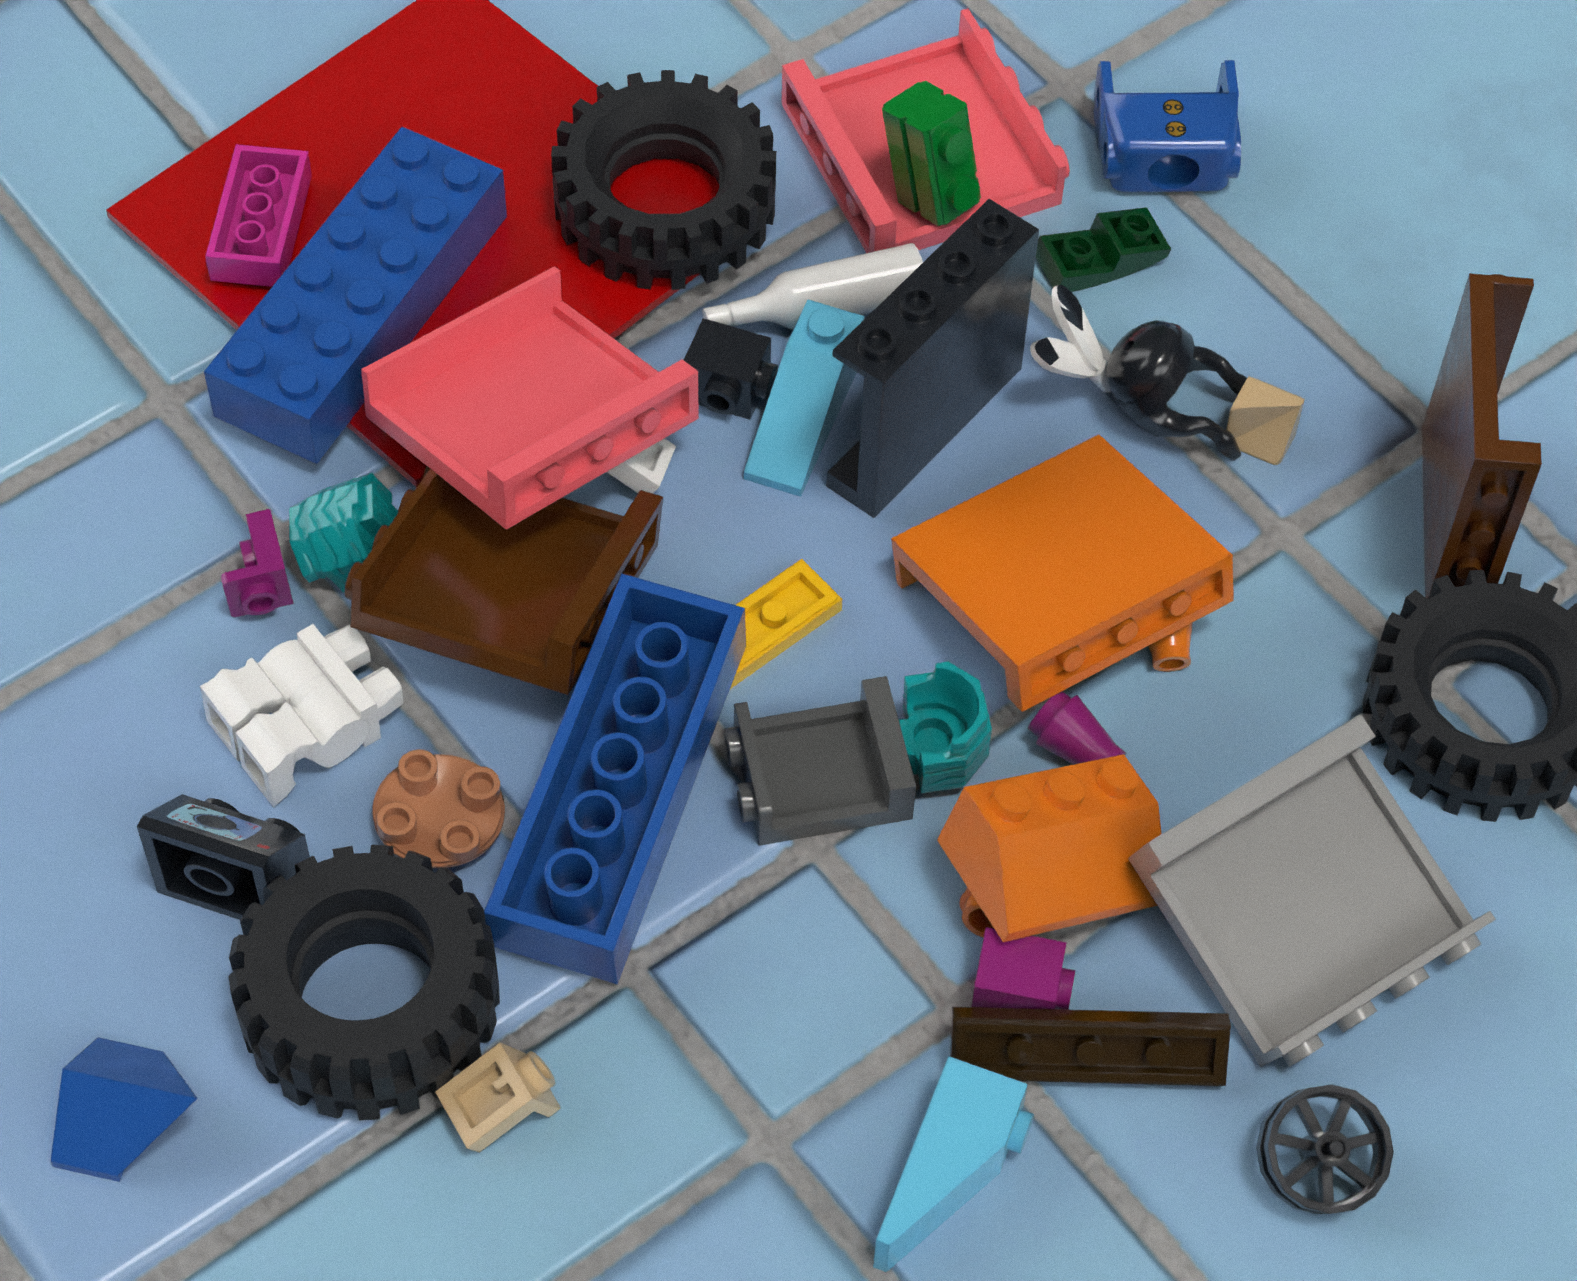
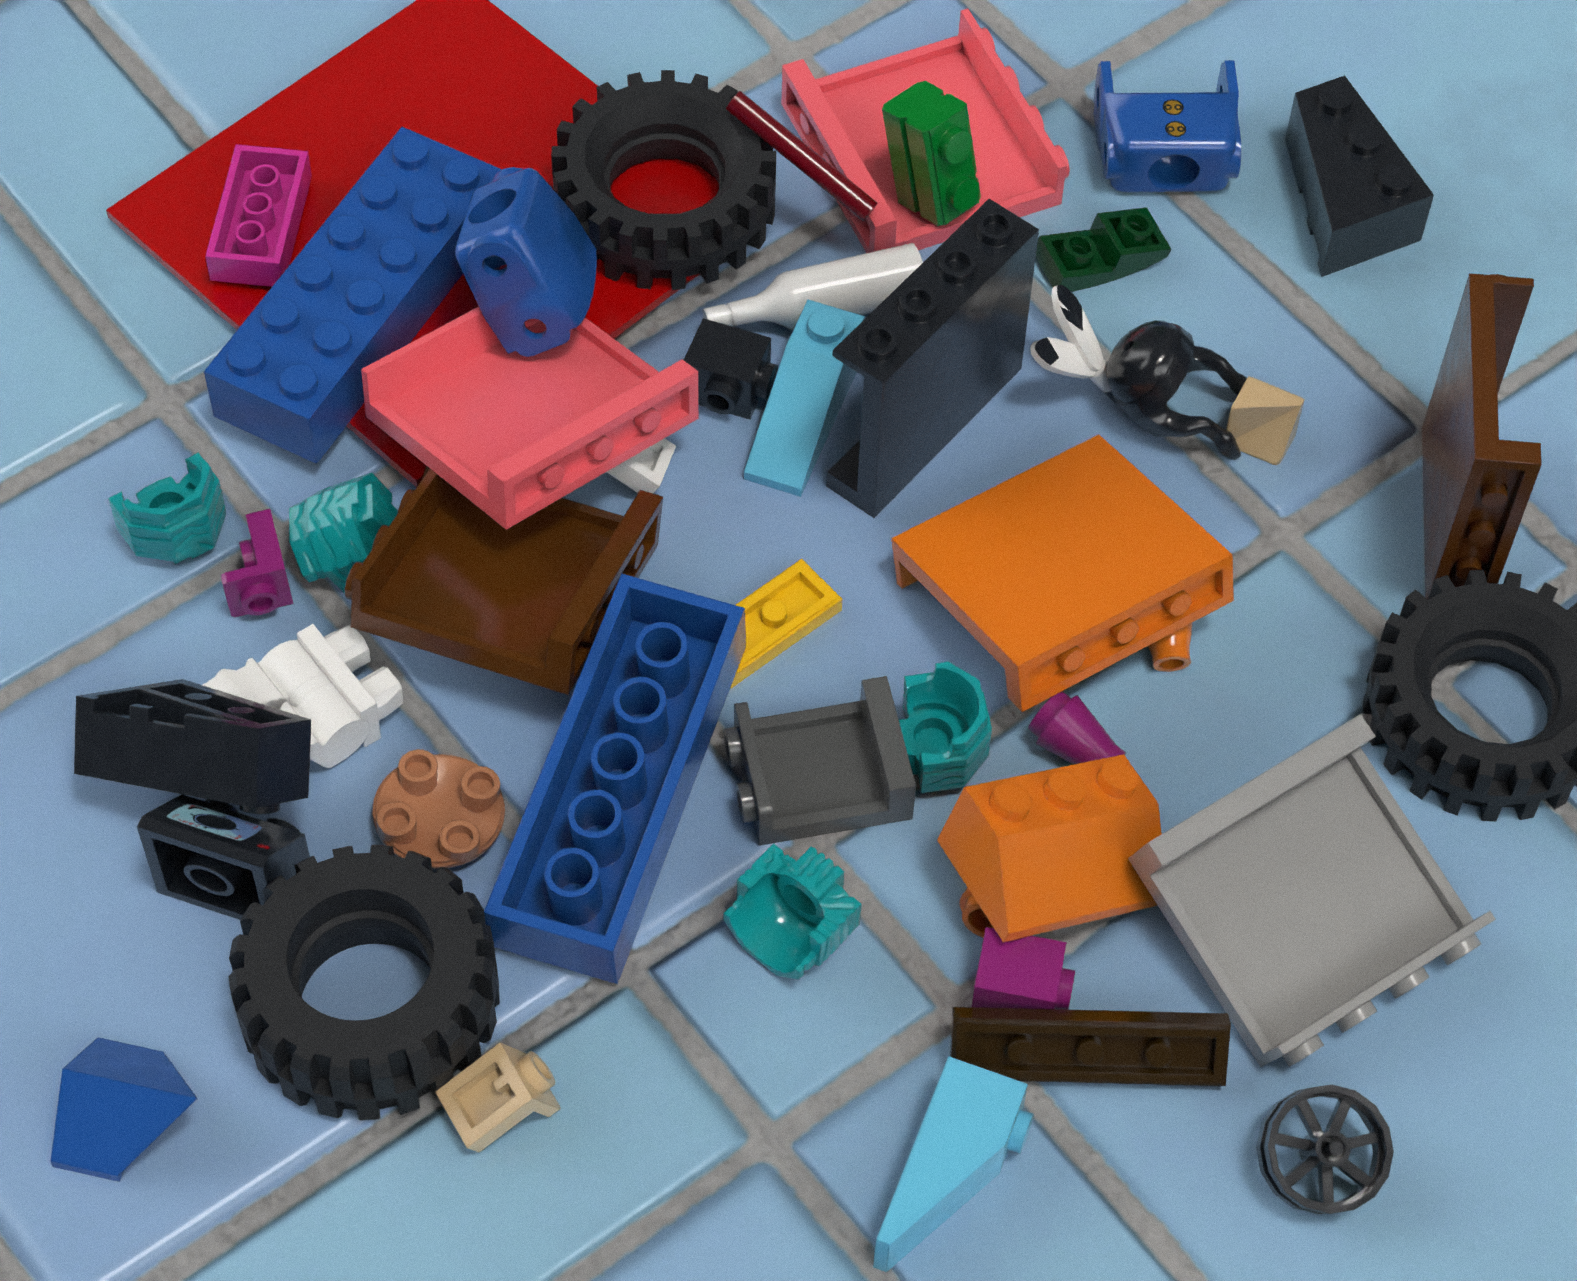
none -> black wedge [74,679,311,814]
none -> teal hair [108,452,226,565]
none -> blue piece [455,167,597,357]
none -> teal hair [723,843,862,980]
none -> dark red bar [726,91,878,221]
none -> black wedge [1285,75,1434,277]

